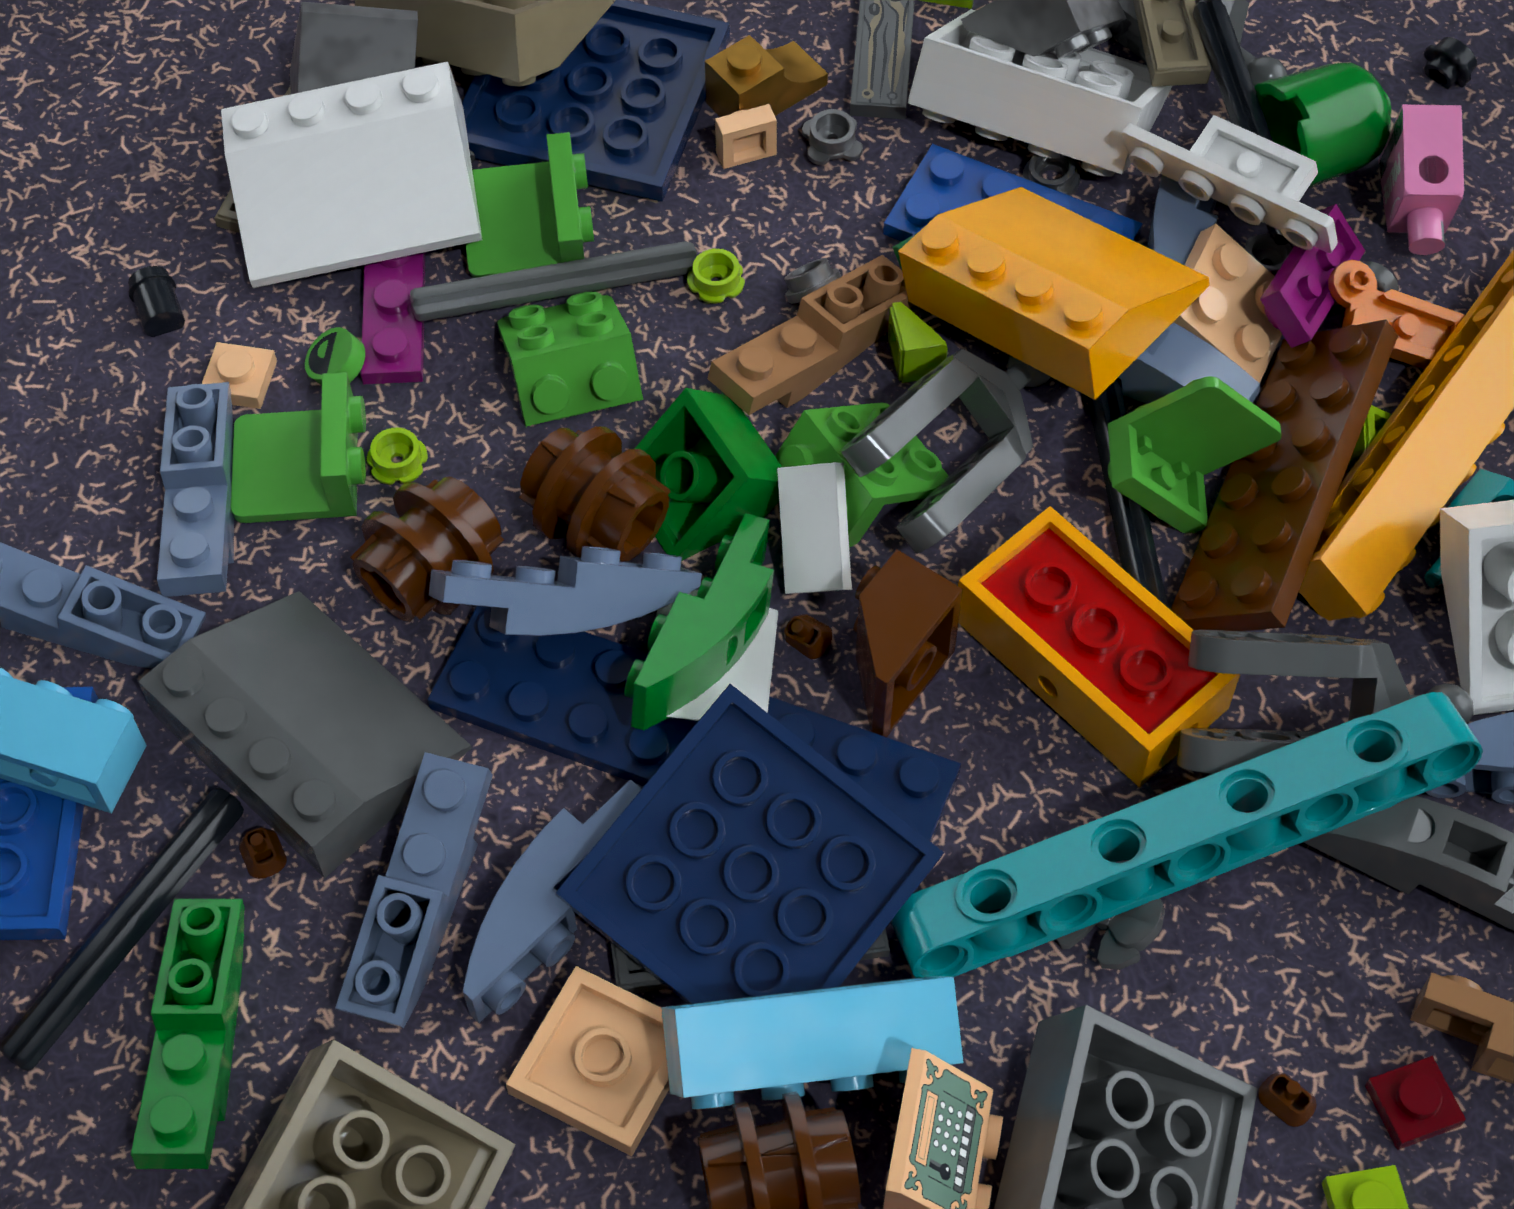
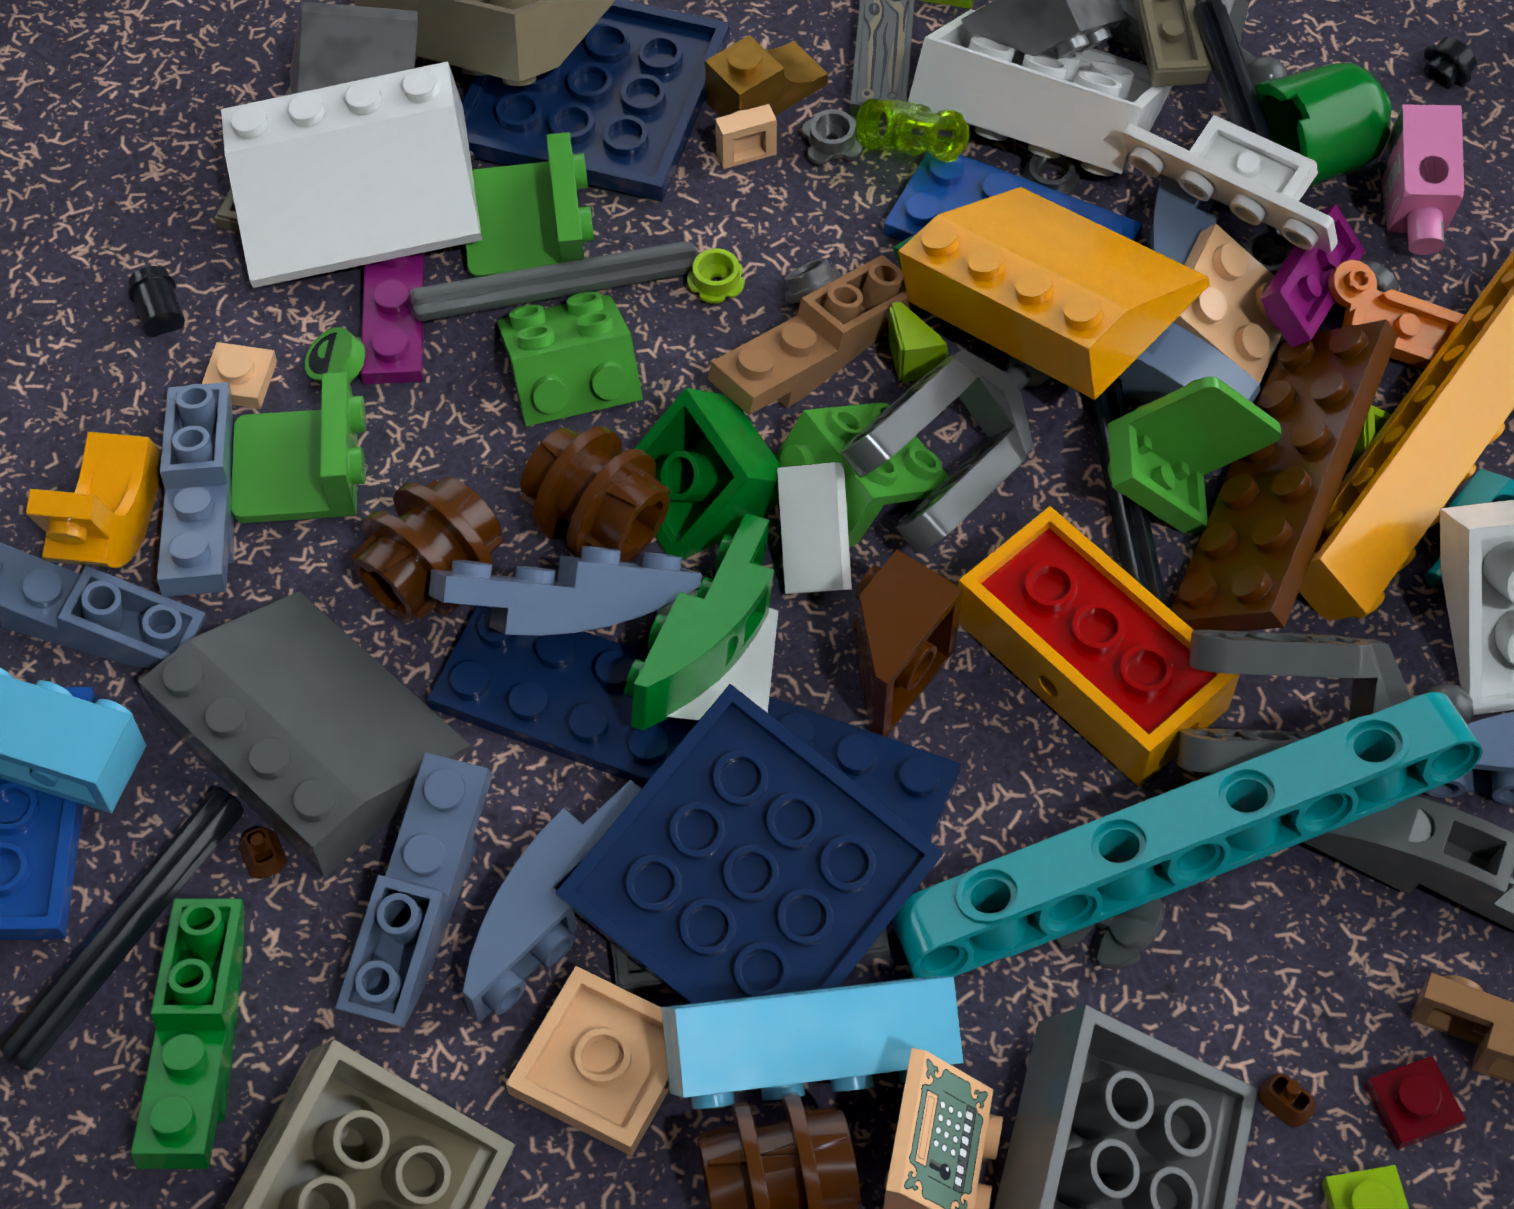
lime plate [367,427,428,485] -> none
reddish brown rock [784,614,833,659] -> none
none -> light orange arch [26,432,162,568]
none -> clear neon green connector [856,98,969,163]

